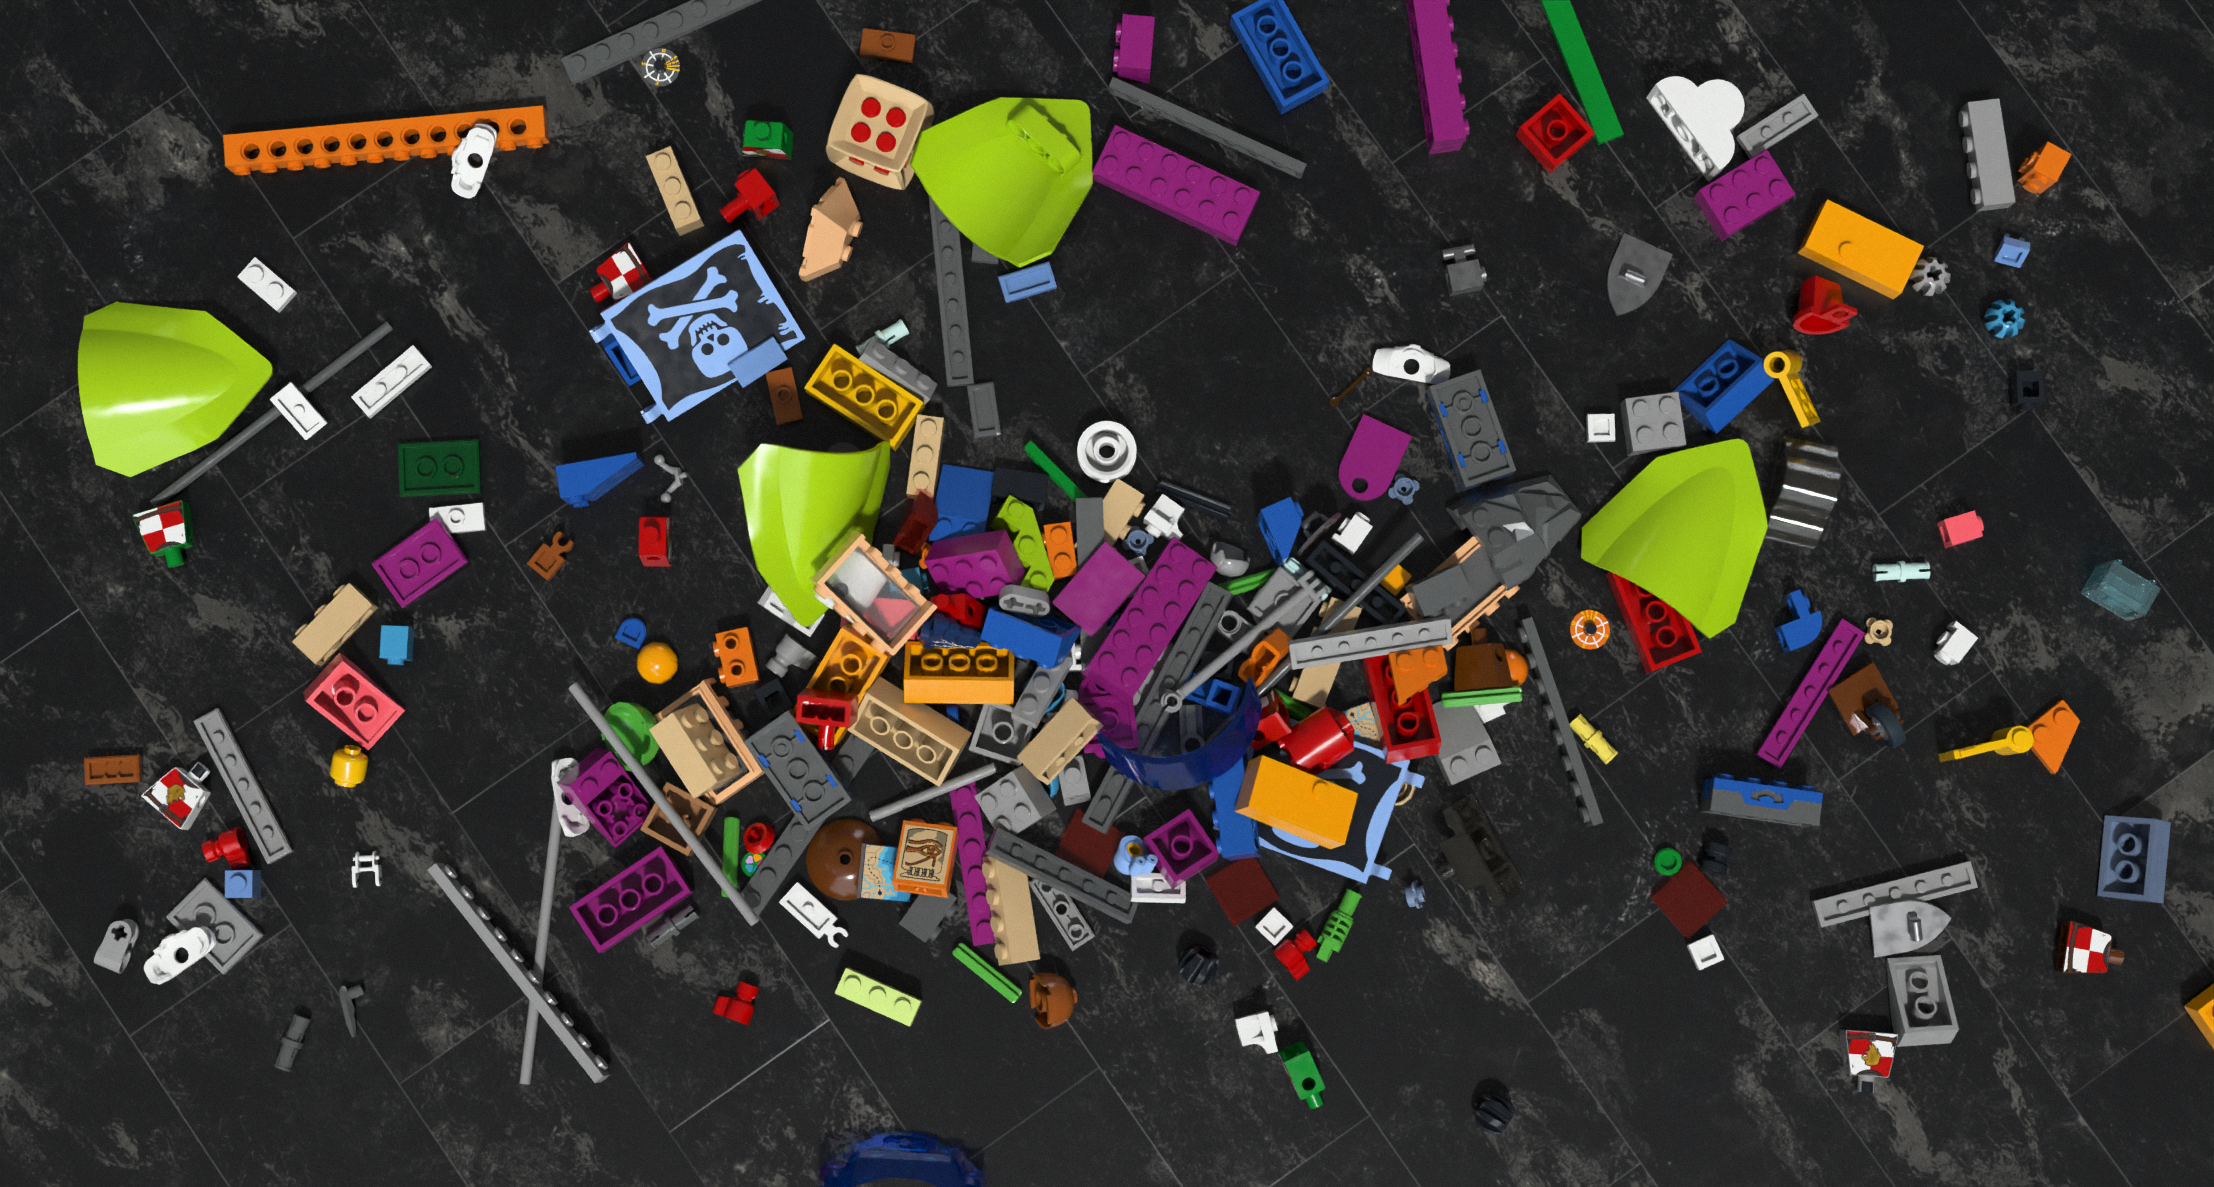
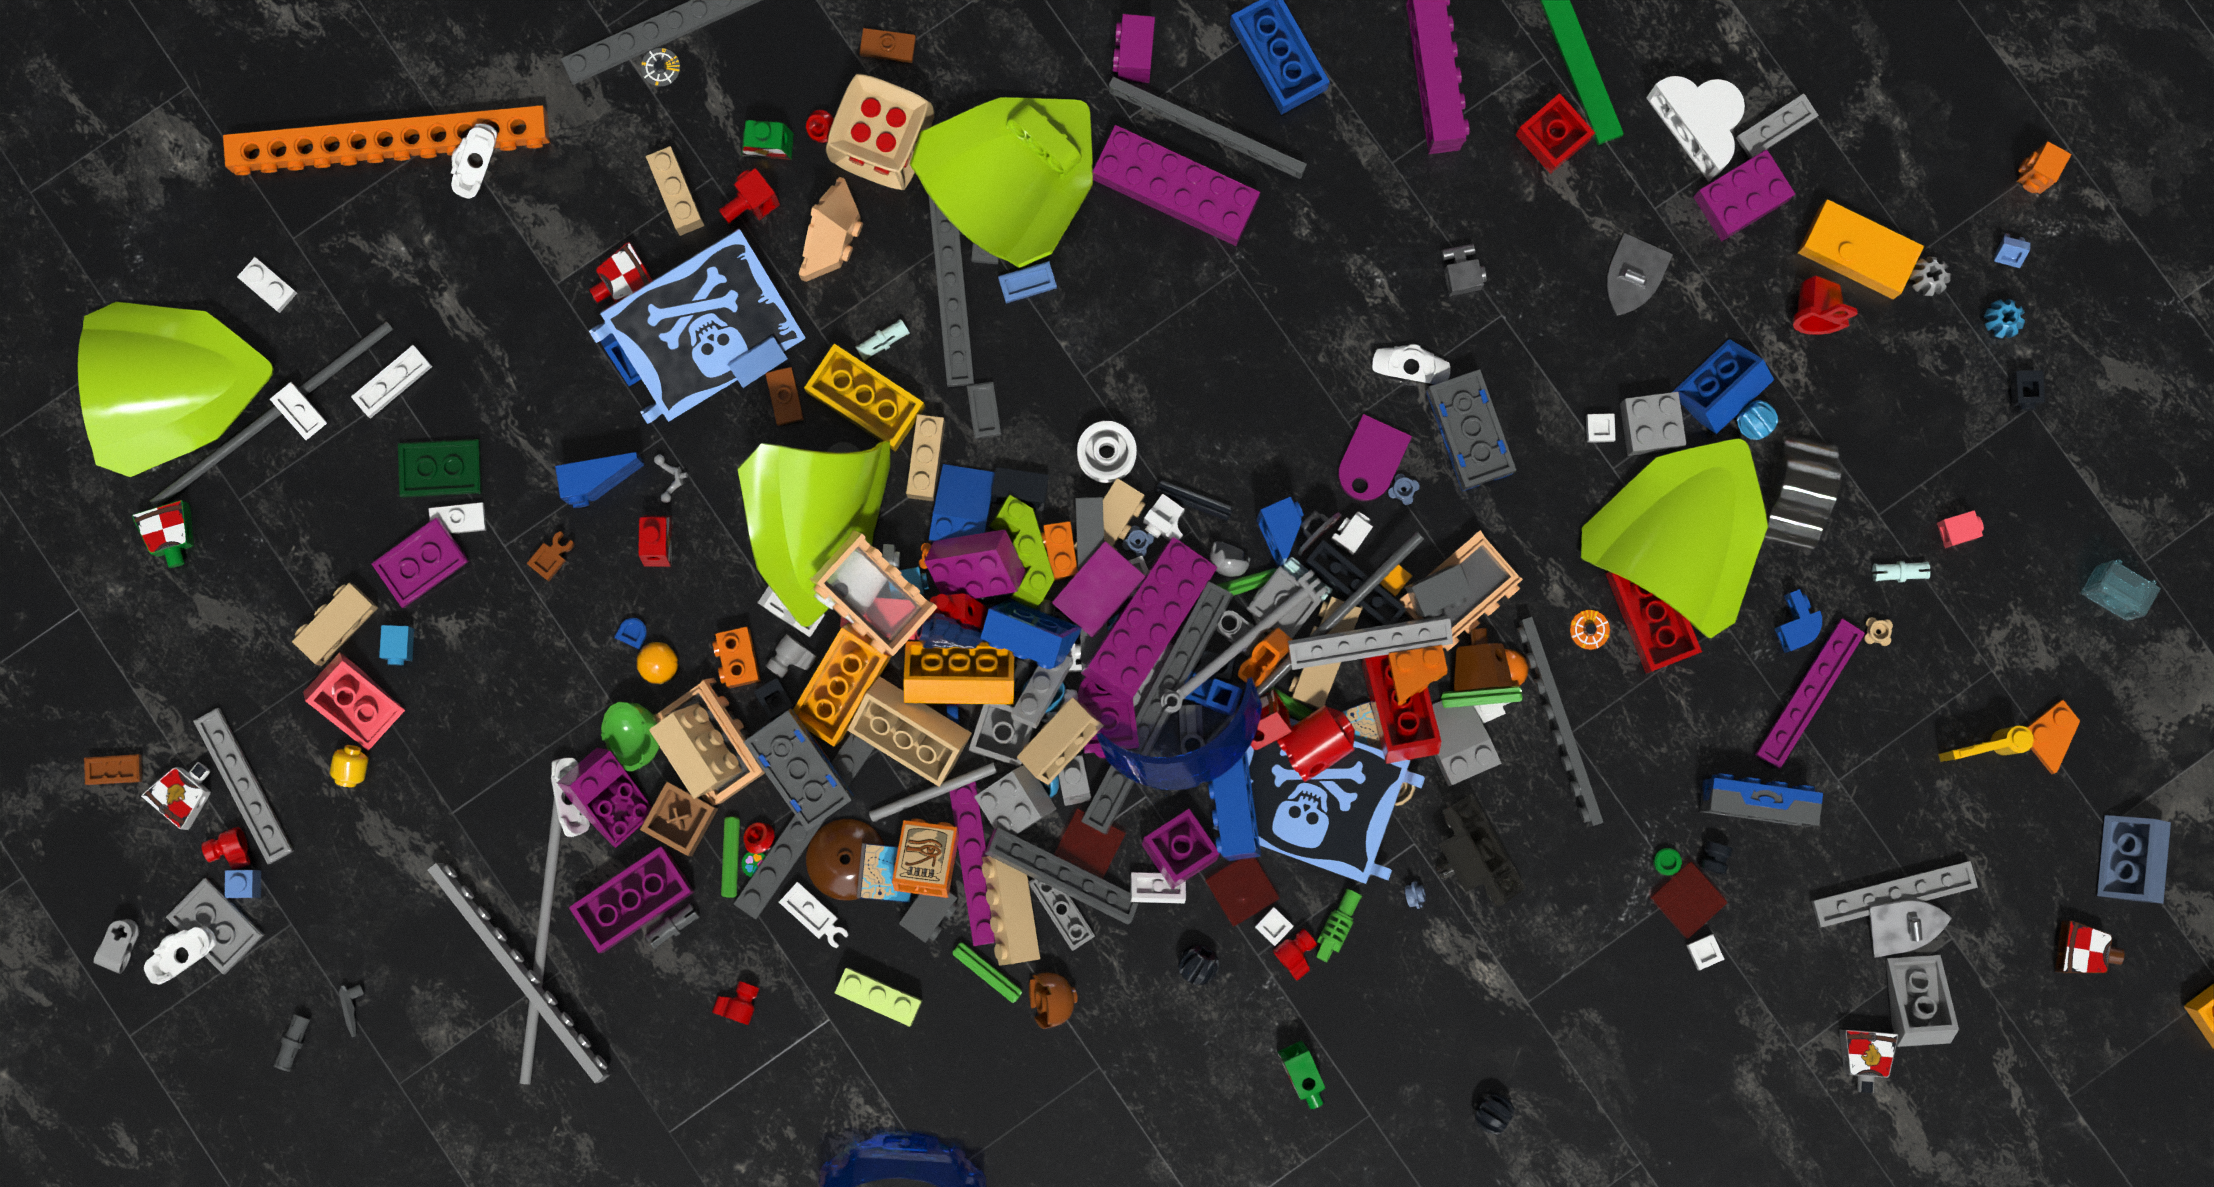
white piece [352,851,382,888] -> none
light grey piece [568,682,760,926] -> none
red brick [796,688,859,750] -> none
light grey plate [859,338,937,405] -> none
clear red brick [892,491,938,555] -> none
light grey beam [999,585,1050,617] -> none
green tile [1024,441,1087,503] -> none
light blue piece [1113,835,1158,876] -> none
light orange brick [1234,755,1358,849] -> none
white brick [1234,1010,1278,1054] -> none
dark brown hinge [1329,367,1373,408] -> none
dark grey wedge [1446,474,1582,591] -> none
light yellow pin [1570,714,1618,764] -> none
yellow piece [1764,350,1821,428] -> none
reddish brown plate [1827,661,1906,749] -> none
white brick [1934,621,1978,665] -> none
light grey brick [1958,98,2016,212] -> none
none -> red hat [806,110,834,143]
none -> dark azure piece [1737,400,1778,440]

